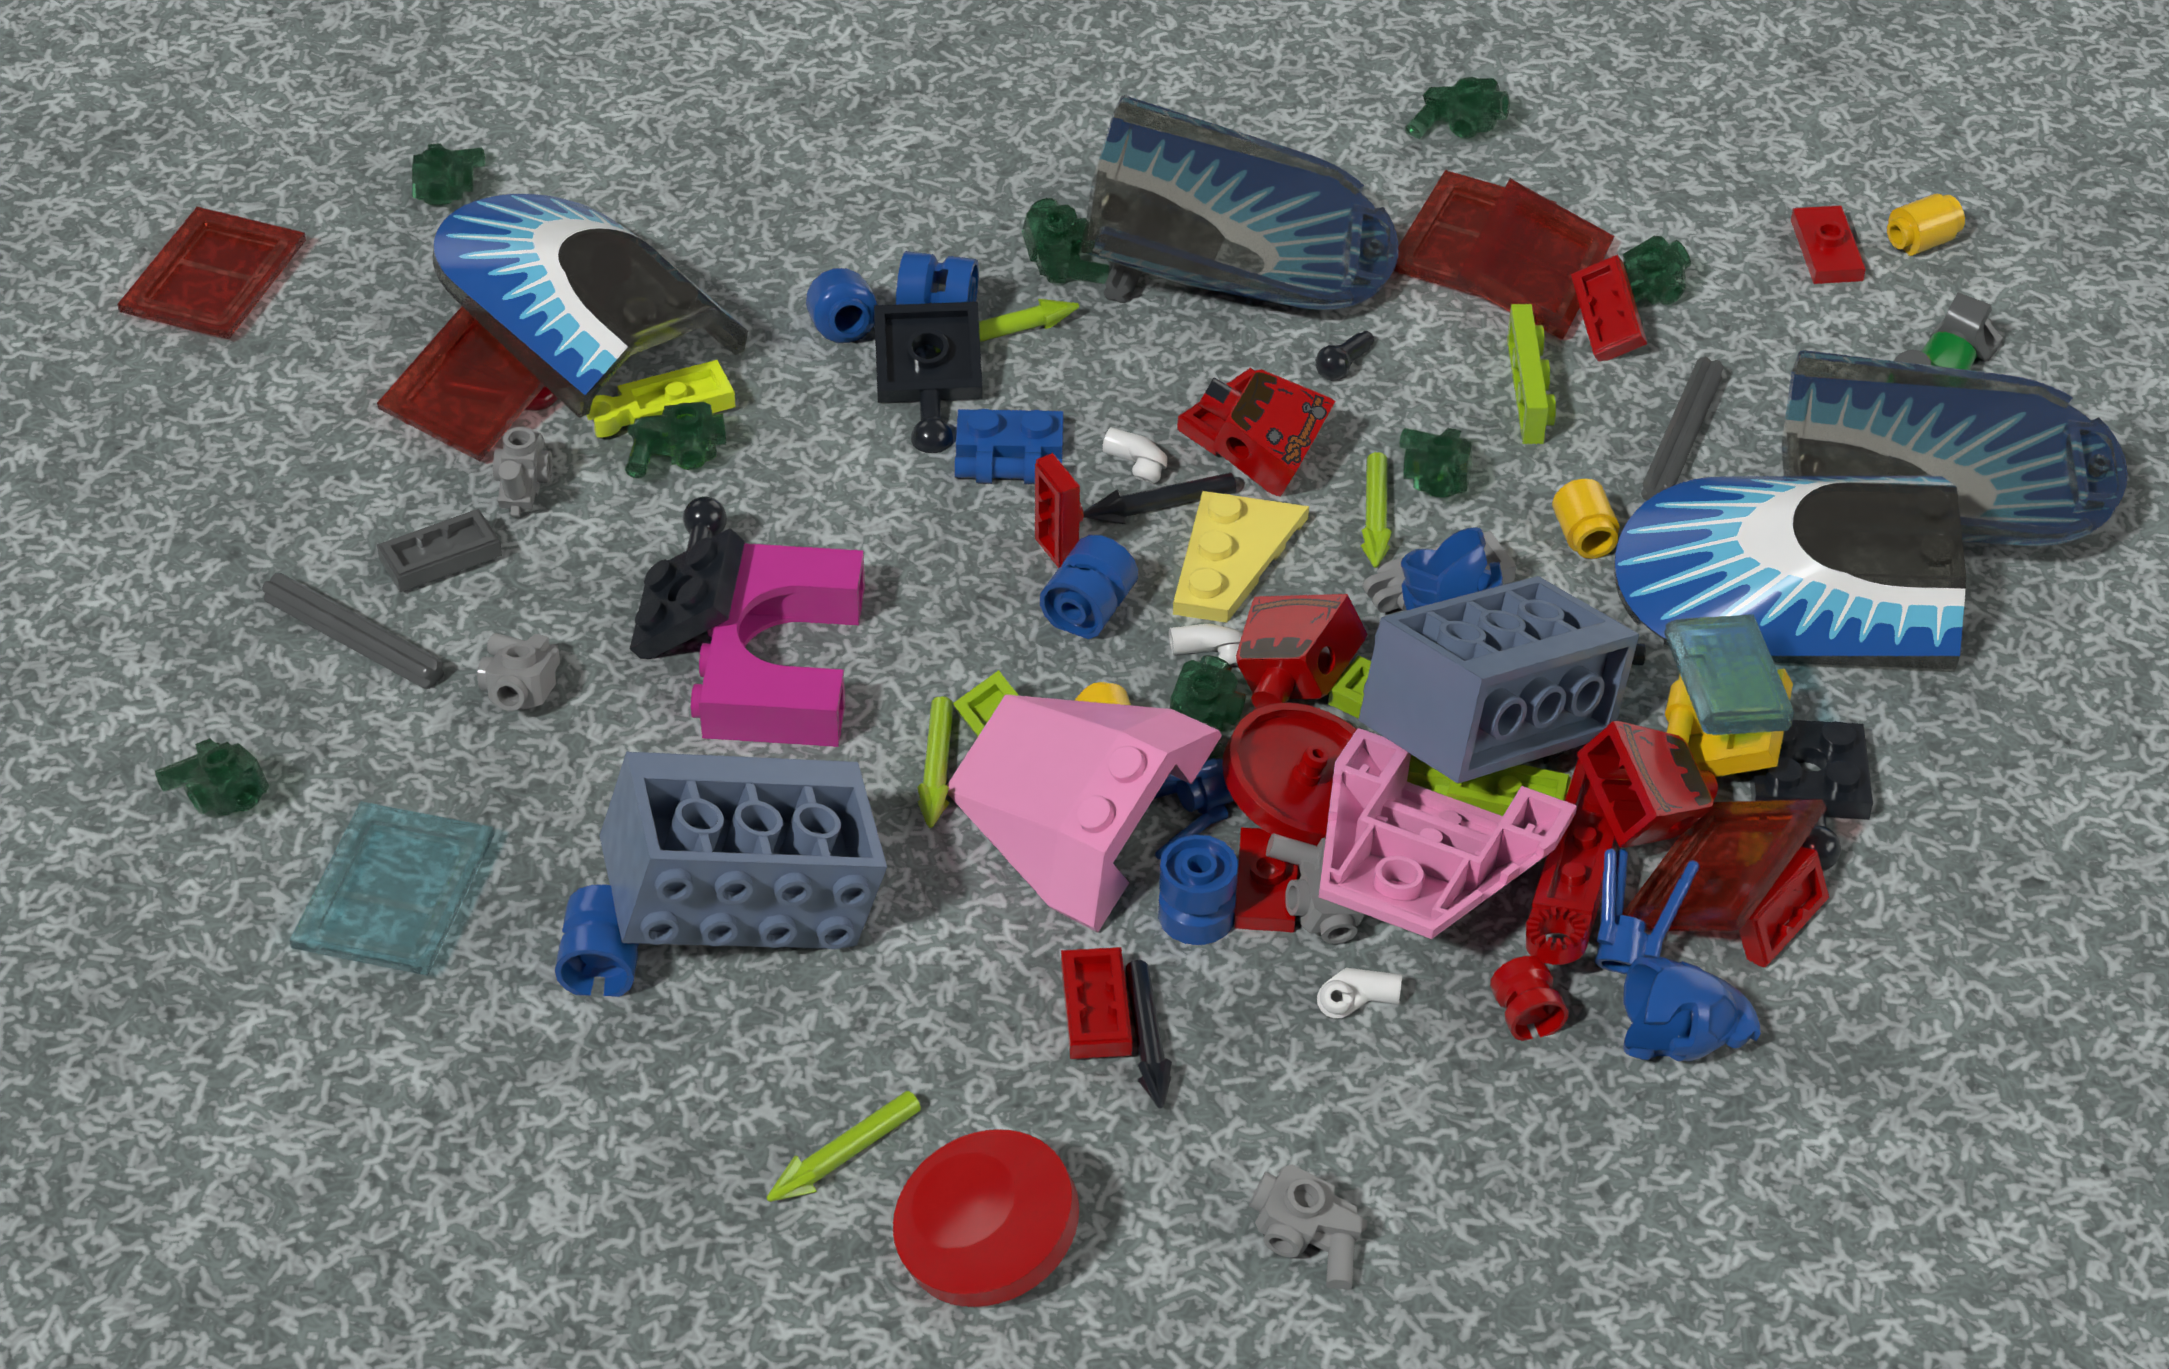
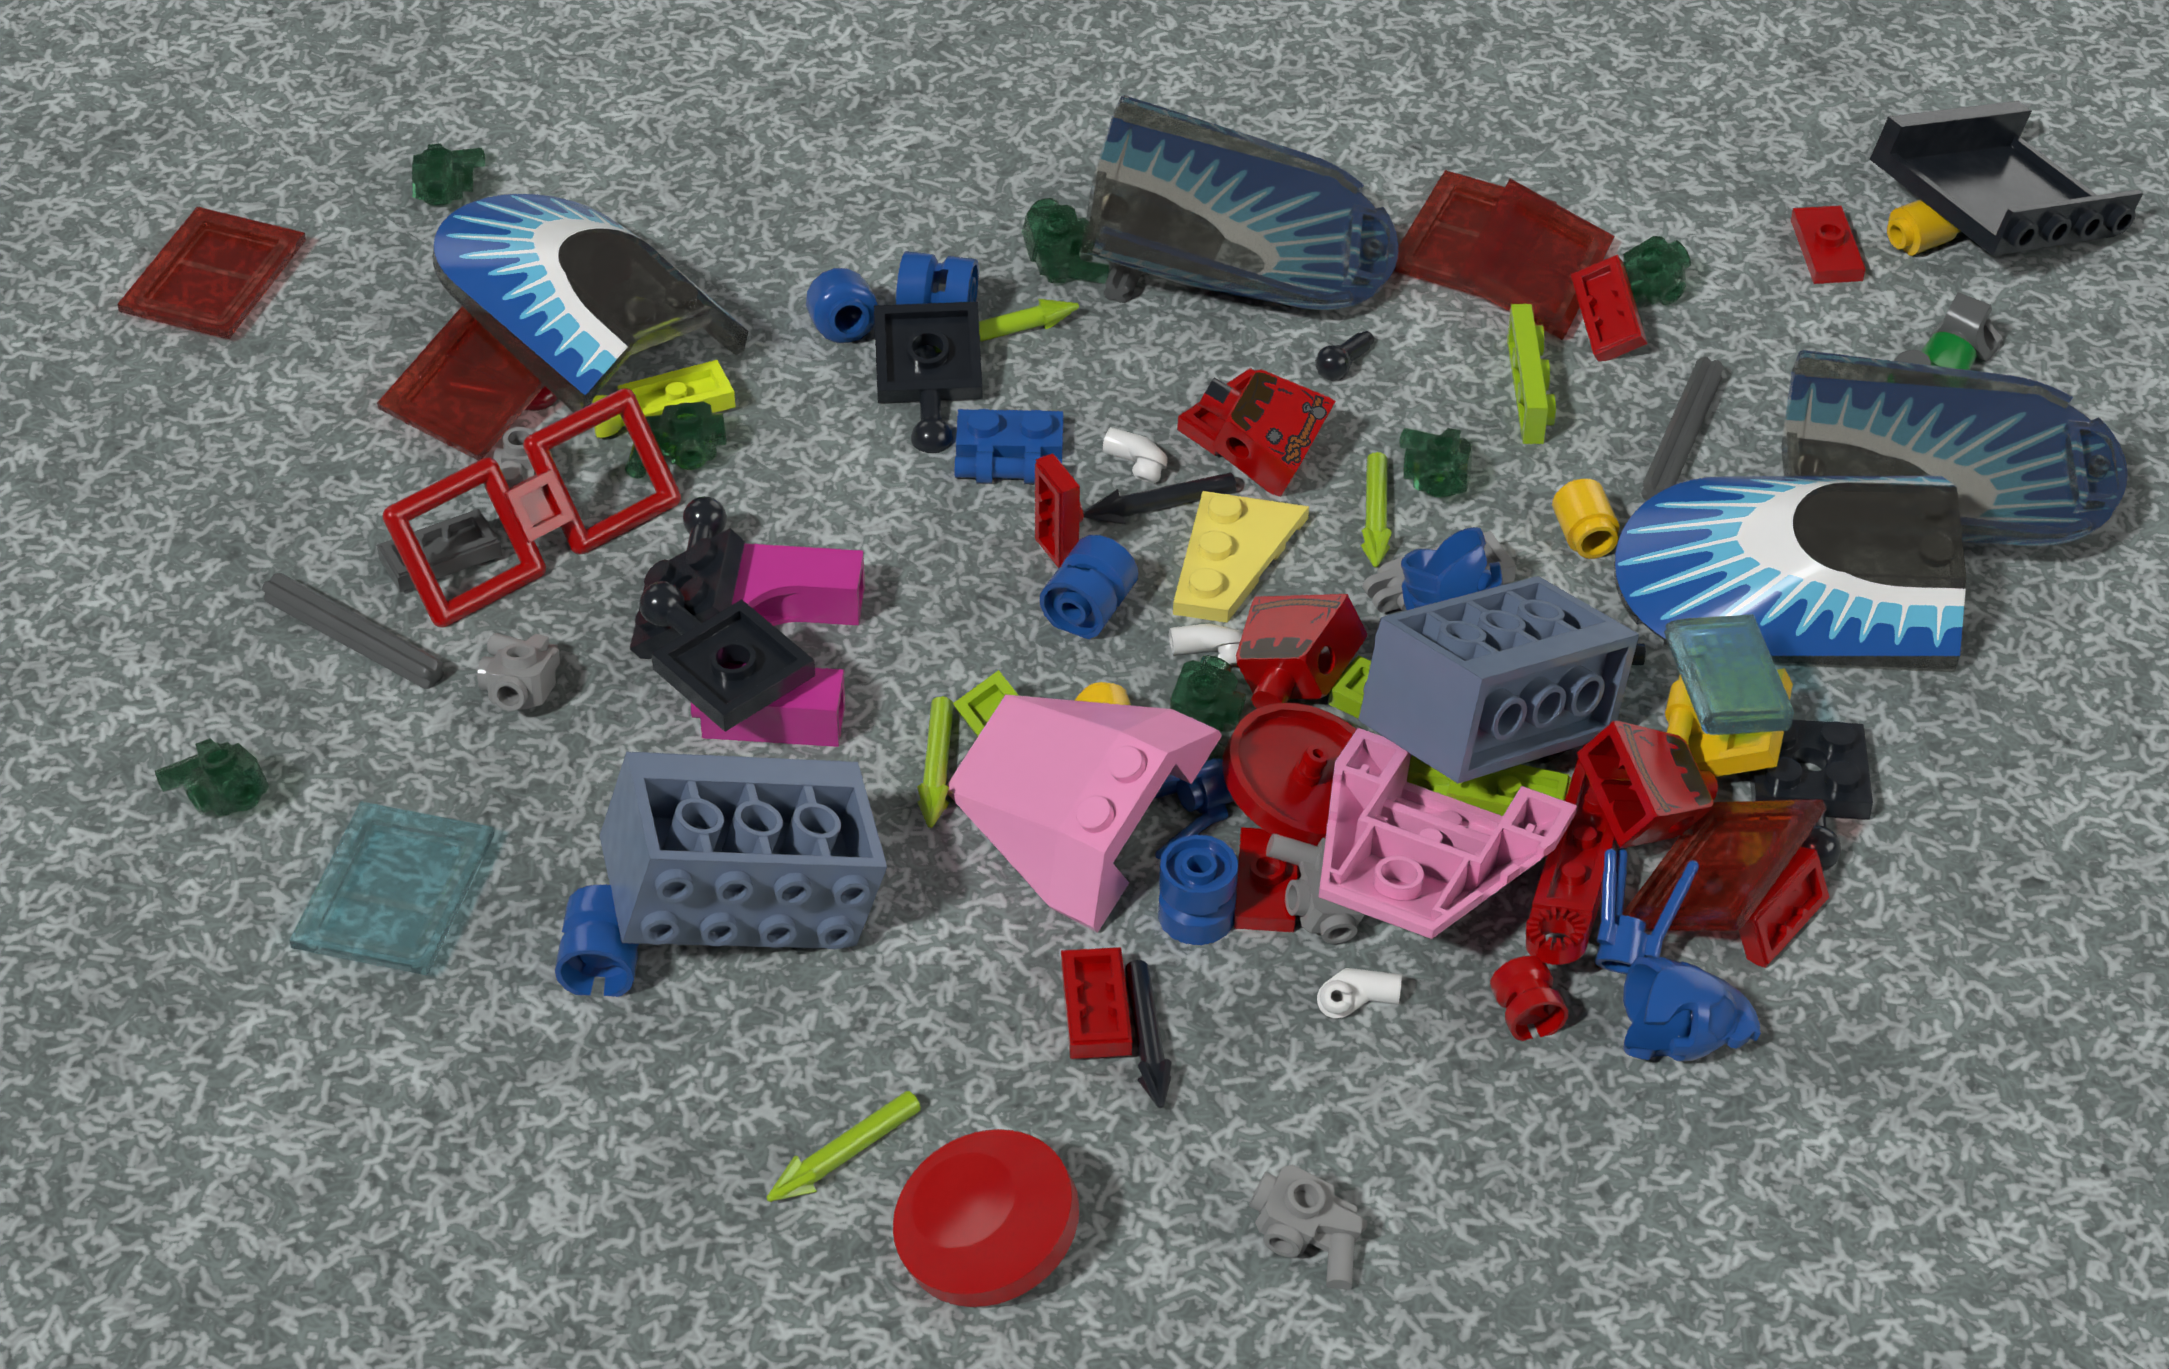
clear green piece [1405,77,1510,139] -> none
none -> red bar [382,388,681,628]
none -> black plate [639,581,815,732]
none -> black panel [1869,101,2143,256]

